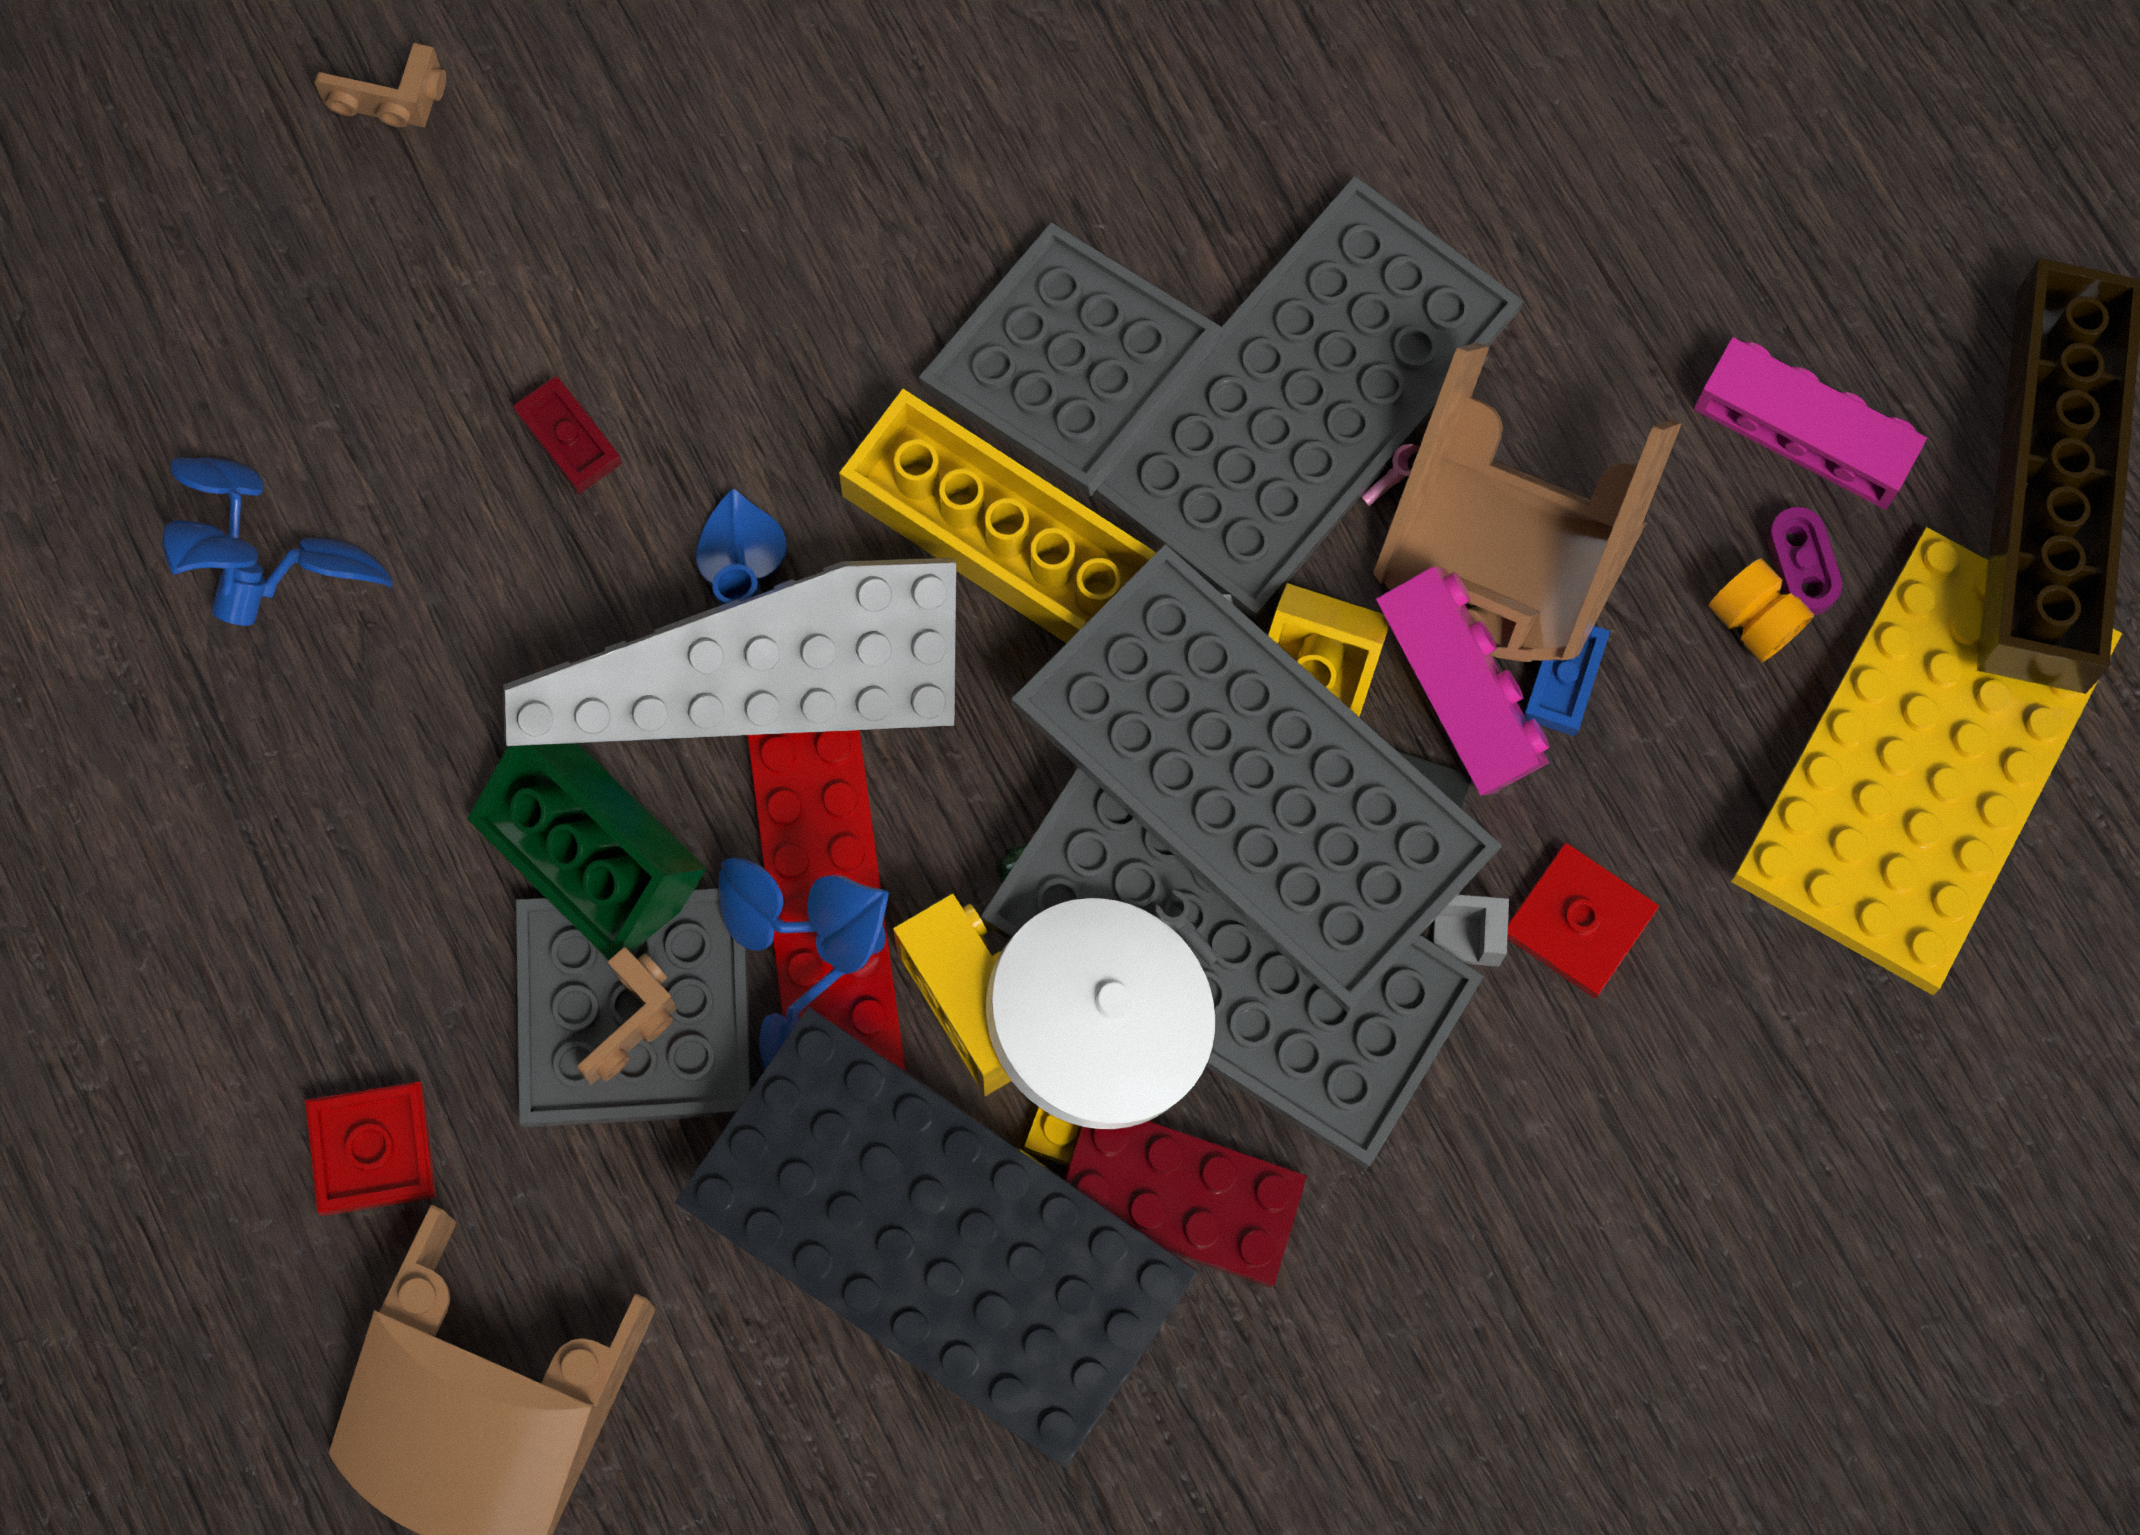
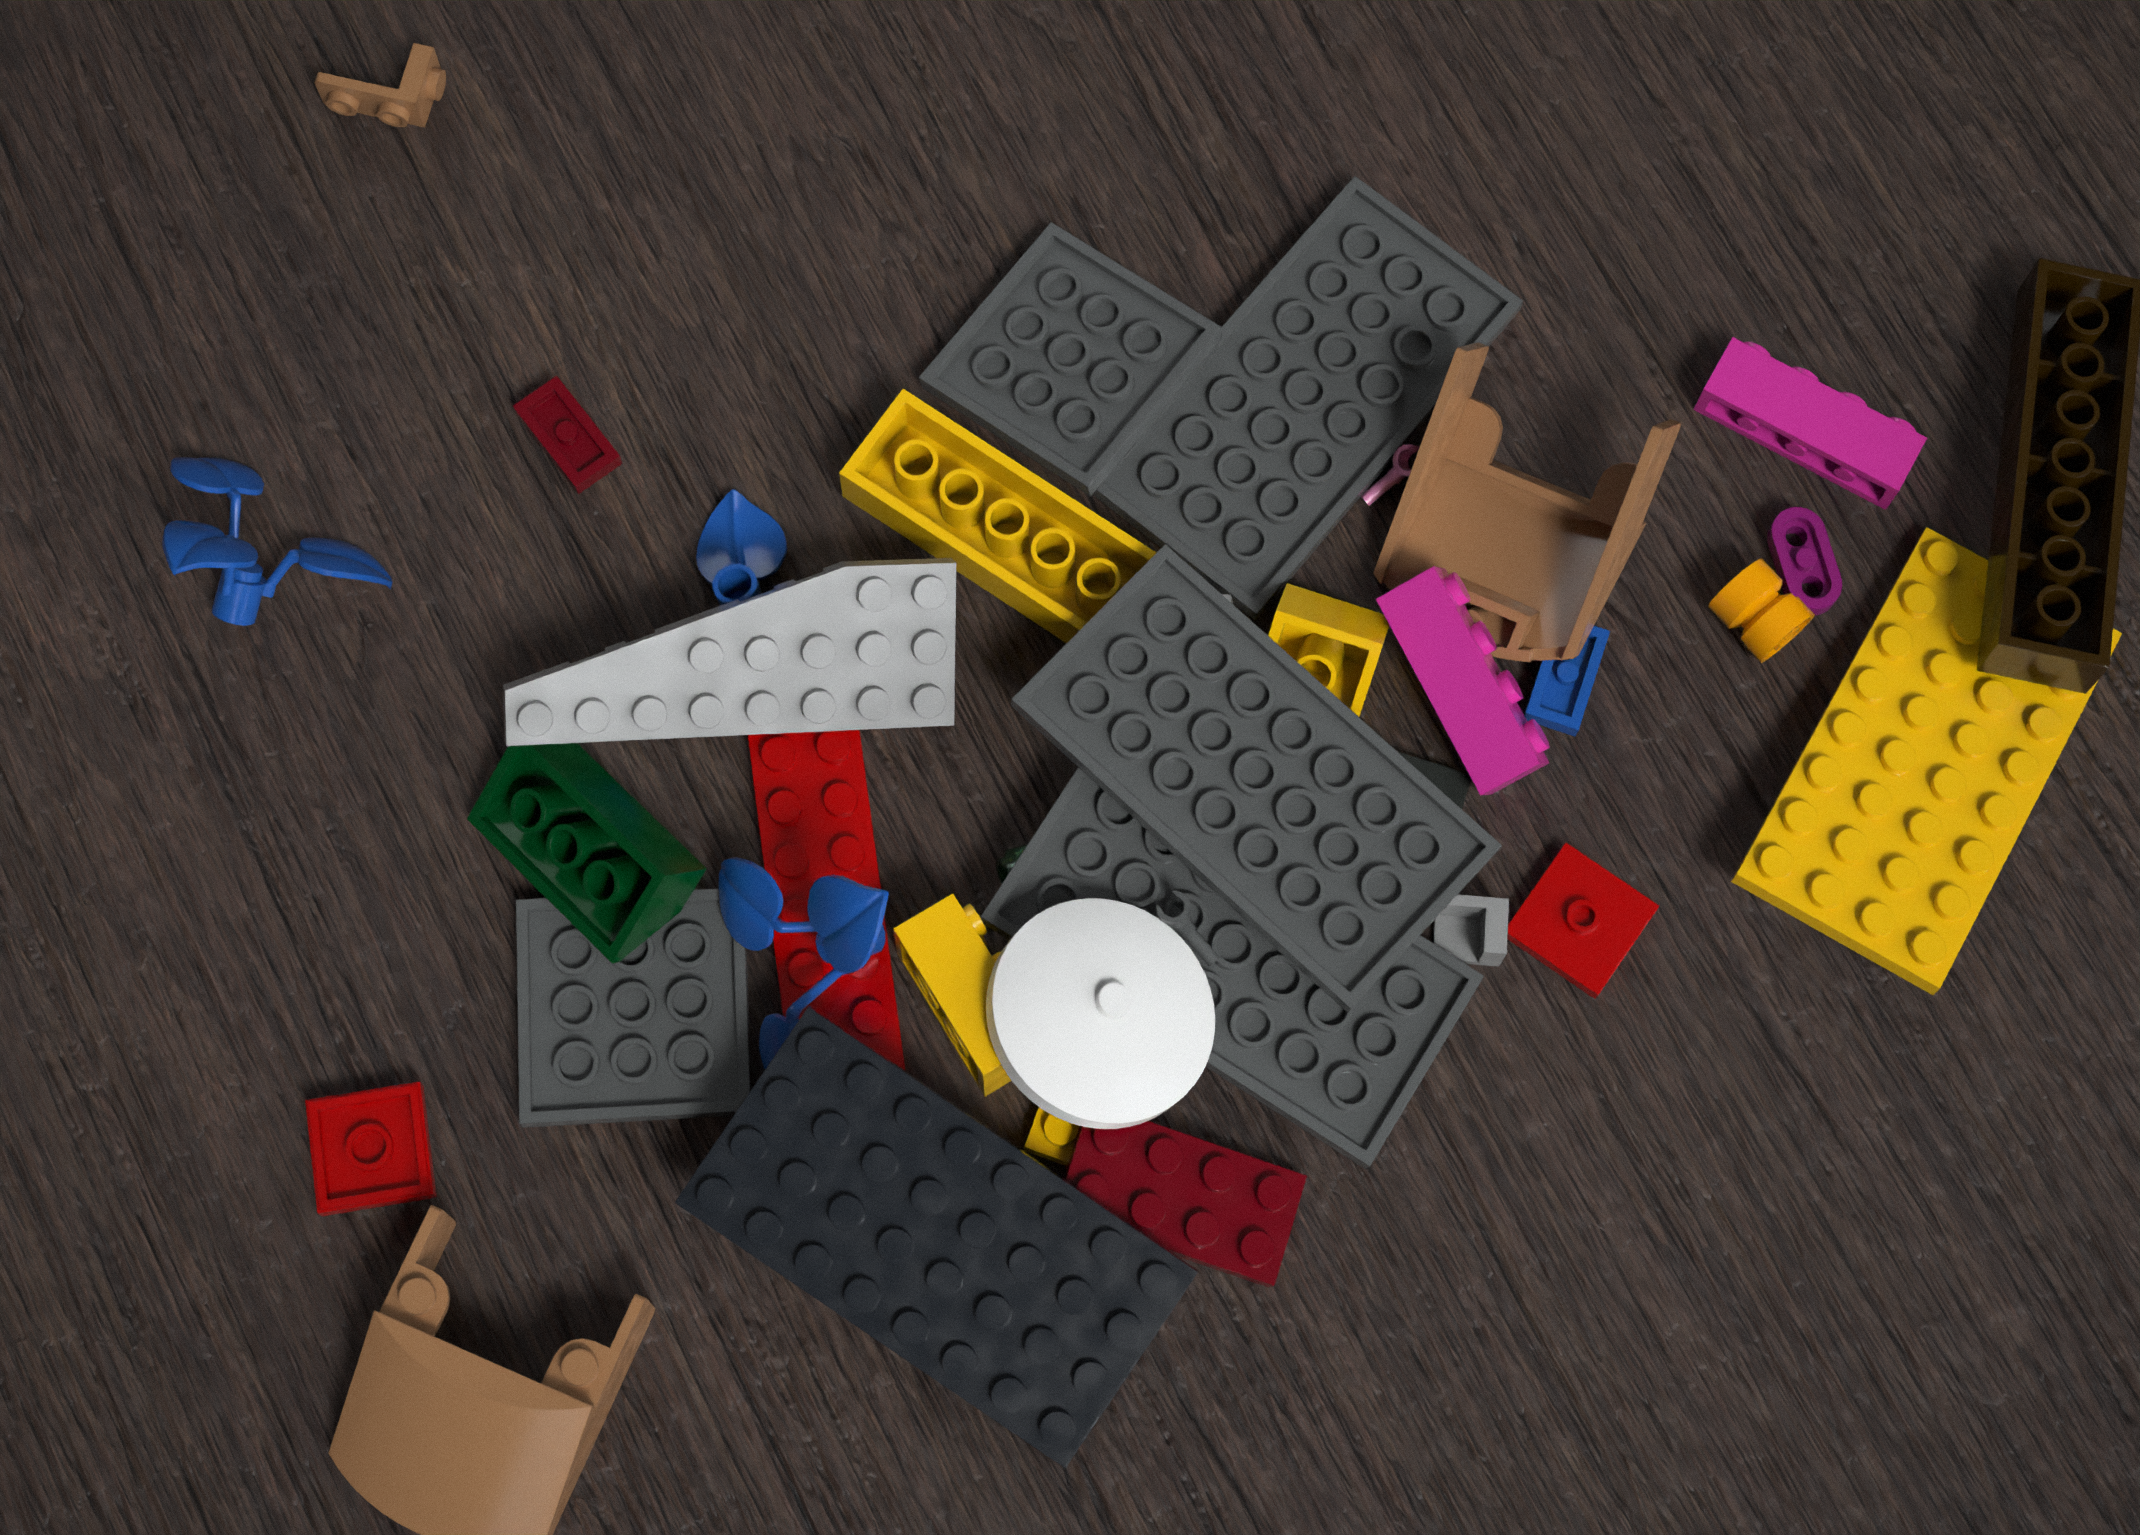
medium nougat bracket [577,947,677,1085] -> none

